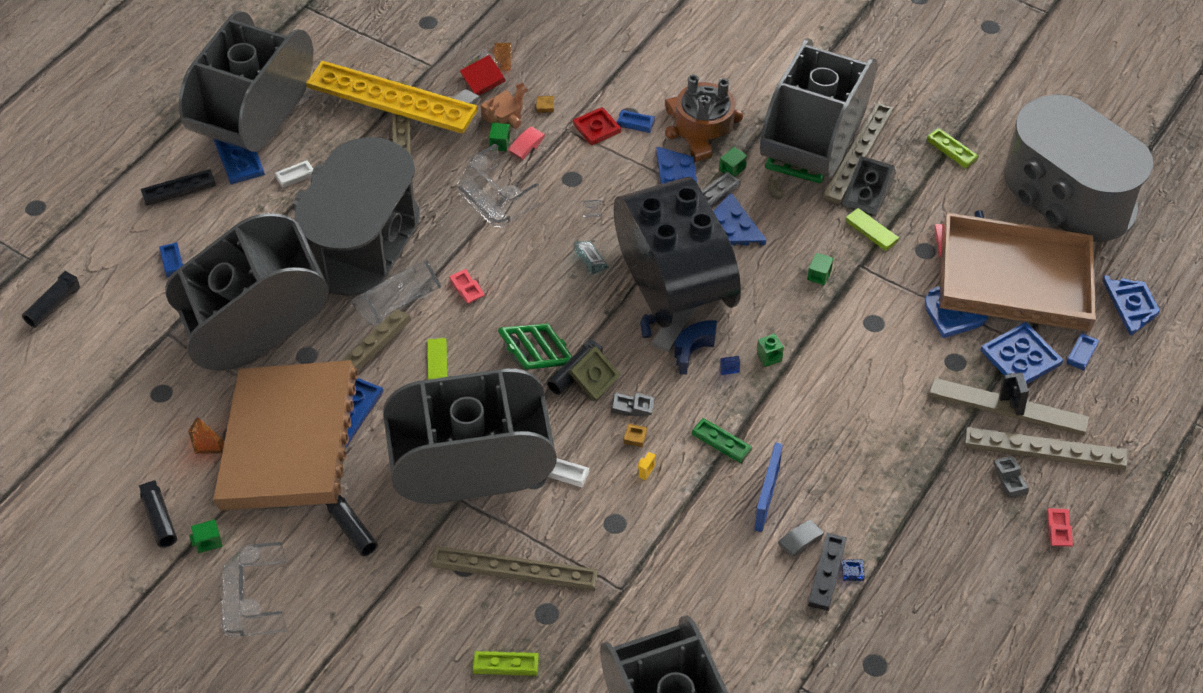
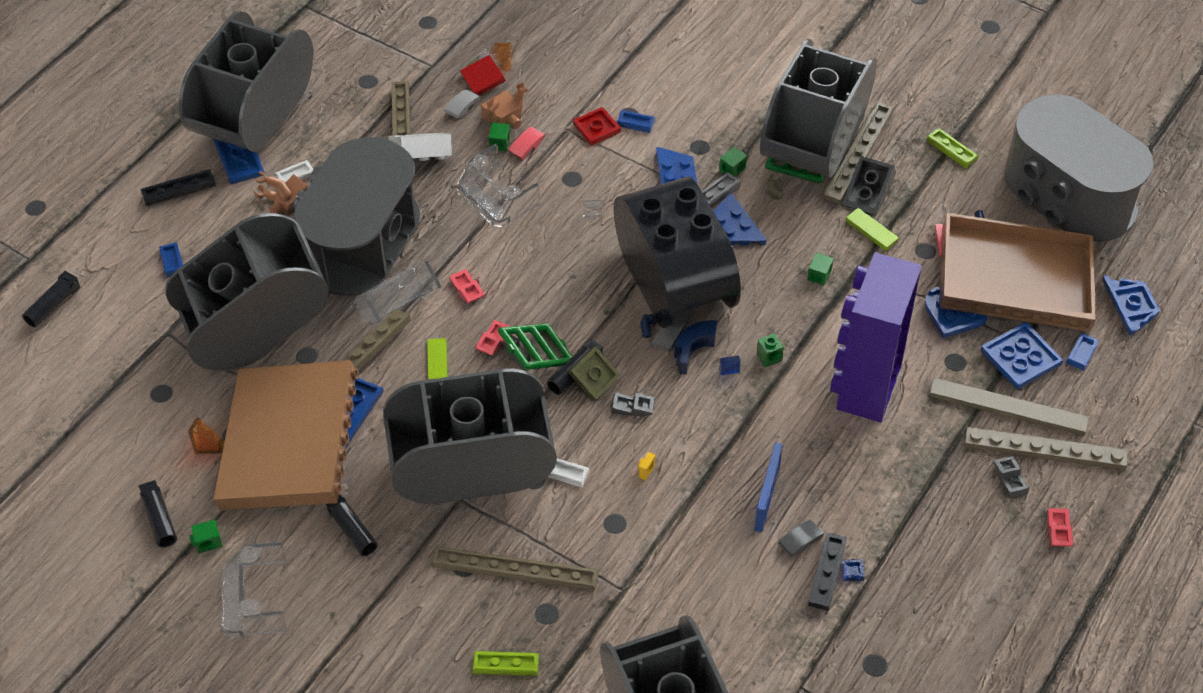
yellow plate [306,61,478,134] -> none
pearl gold tile [537,96,554,113] -> none
clear light blue slope [574,241,608,274] -> none
pearl gold plate [624,424,647,448] -> none
piece [664,74,743,162] -> none
green tile [692,418,752,464] -> none
black bracket [999,373,1029,416] -> none
none -> nougat torso [254,171,308,215]
none -> white slope [388,133,452,161]
none -> coral slope [475,320,509,356]
none -> dark purple brick [830,252,922,423]

